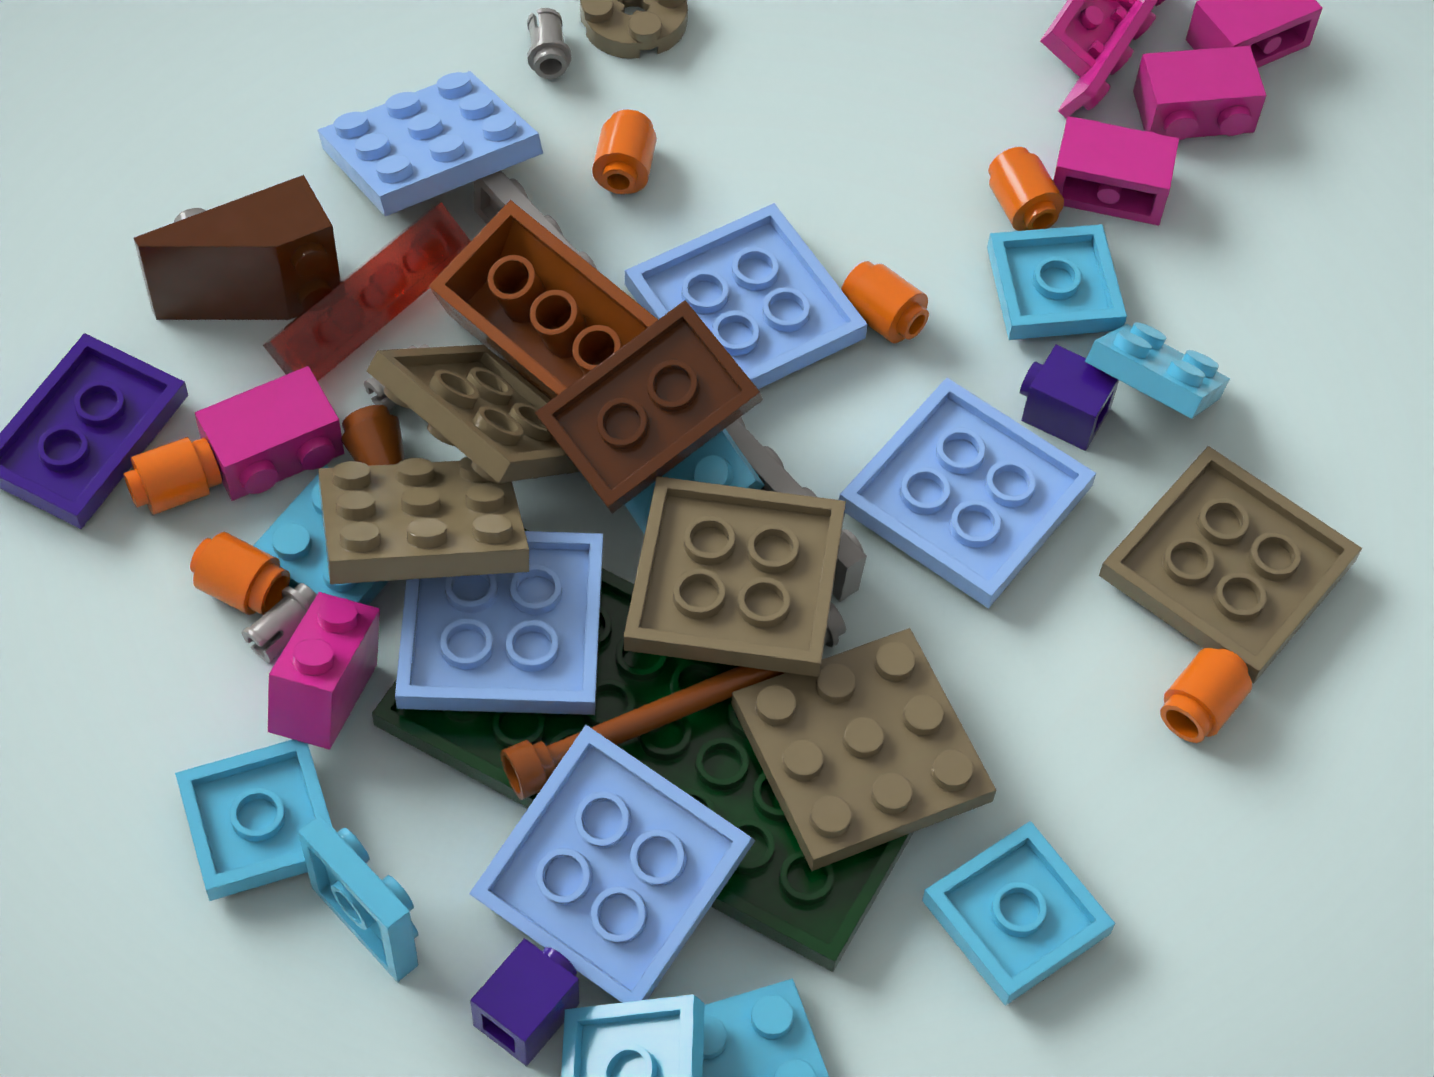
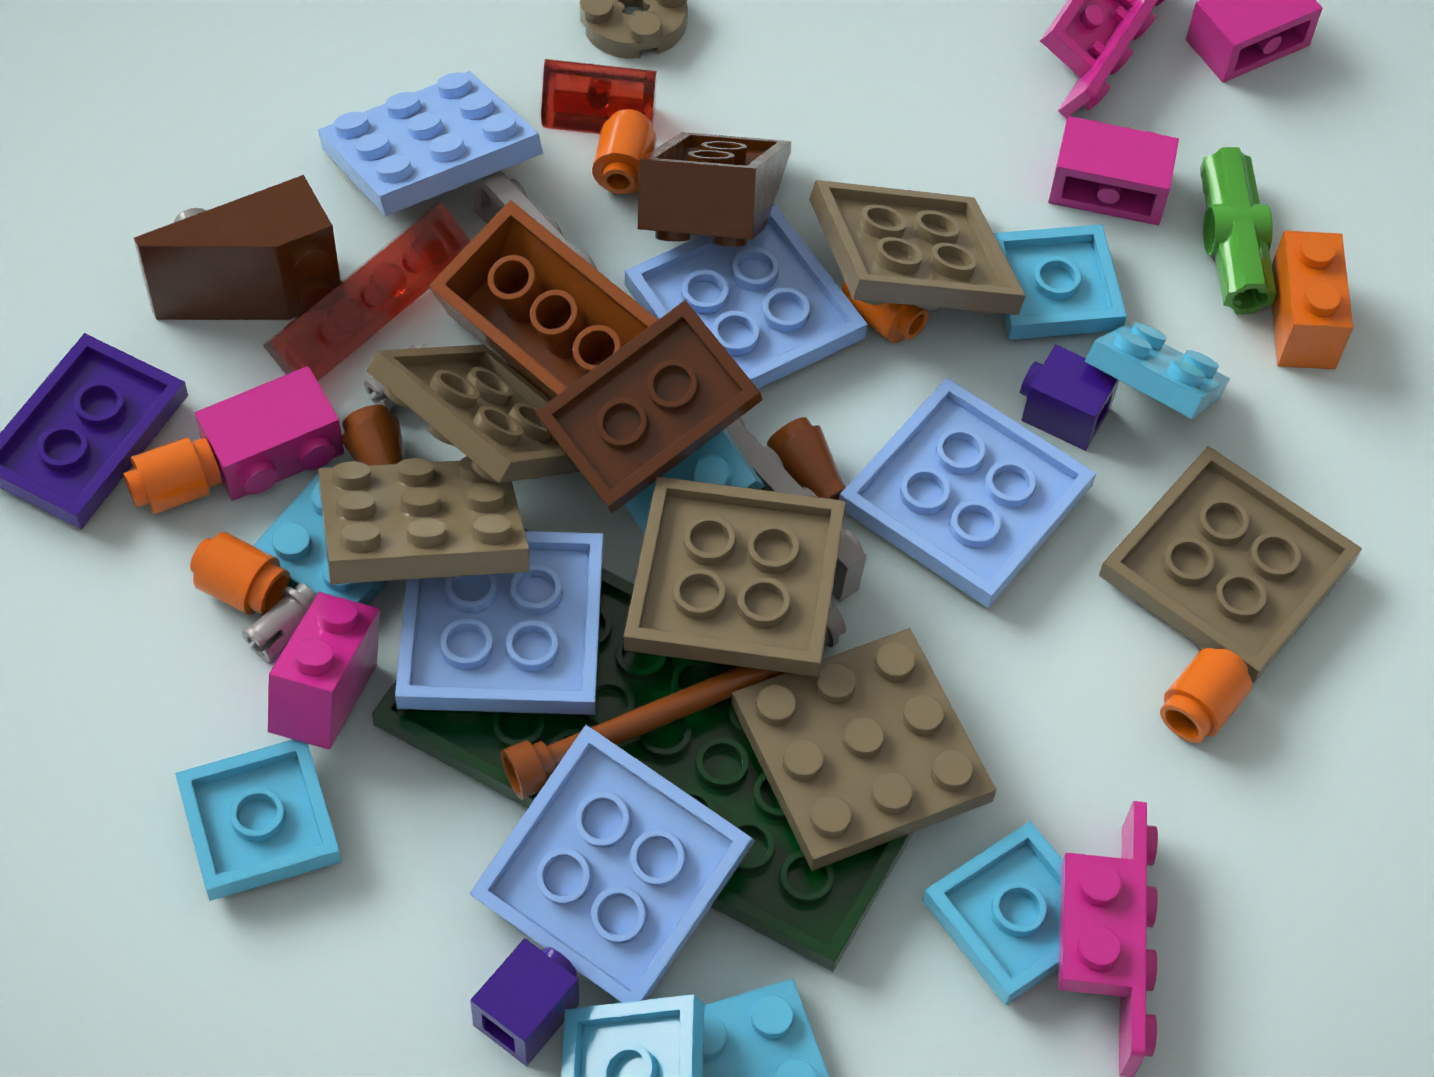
medium azure plate [298,814,419,983] -> none
light grey pin [527,8,571,79] -> none
orange brick [988,147,1064,231] -> none
dark pink brick [1133,46,1267,140] -> none
none -> clear red slope [541,59,657,134]
none -> reddish brown slope [637,132,791,247]
none -> dark orange cone [767,417,847,500]
none -> dark tan plate [809,180,1026,315]
none -> dark pink bracket [1058,801,1158,1077]
none -> bright green piece [1200,147,1277,314]
none -> orange brick [1272,230,1353,369]

